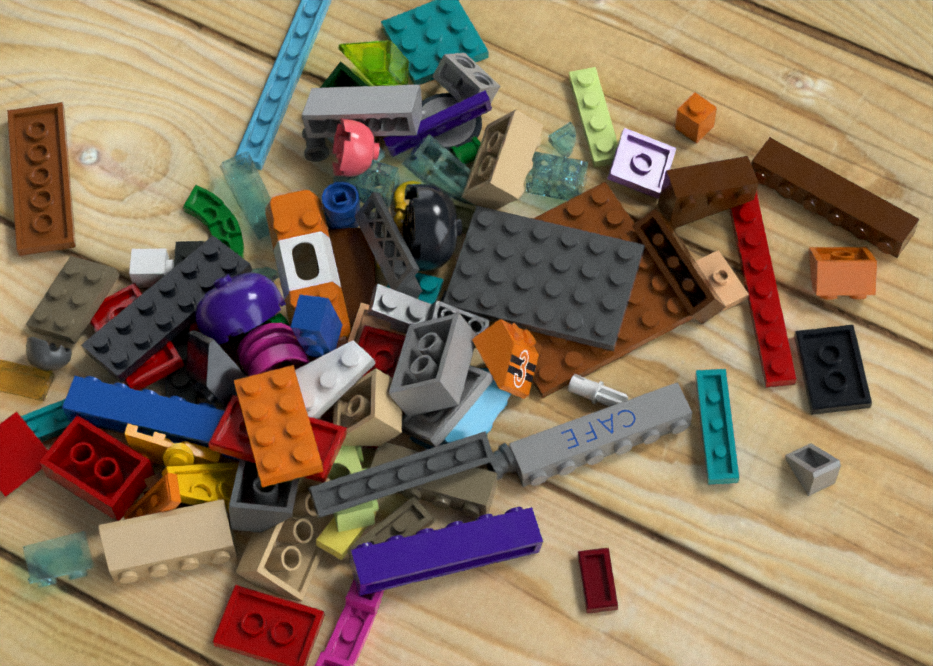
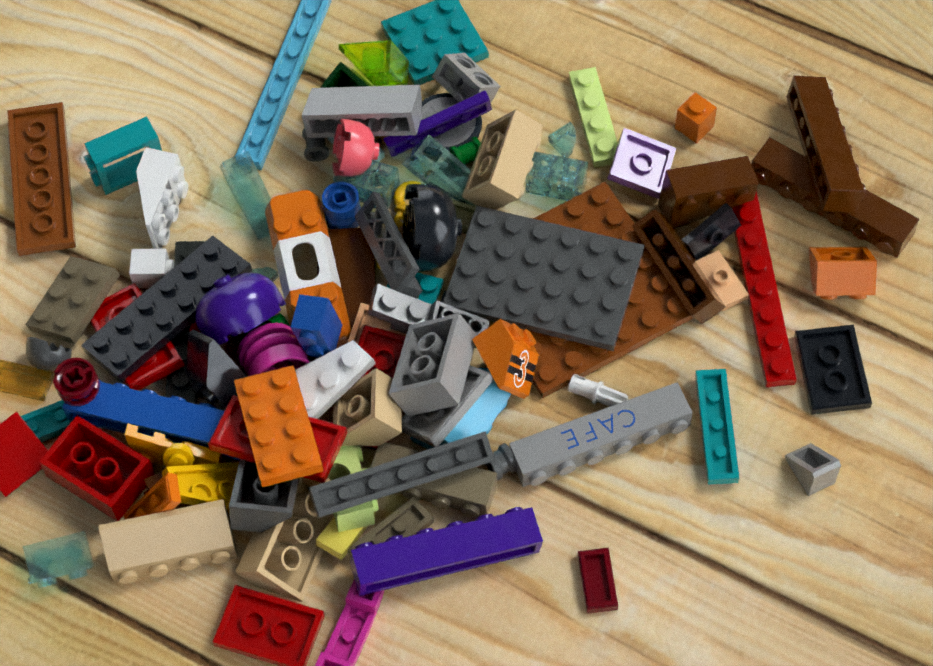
green tile [183,185,244,259] -> none
none -> dark red wheel [52,358,100,406]
none -> teal window [83,116,162,195]
none -> white slope [136,147,188,249]
none -> black plate [682,203,742,260]
none -> reddish brown brick [786,75,866,213]

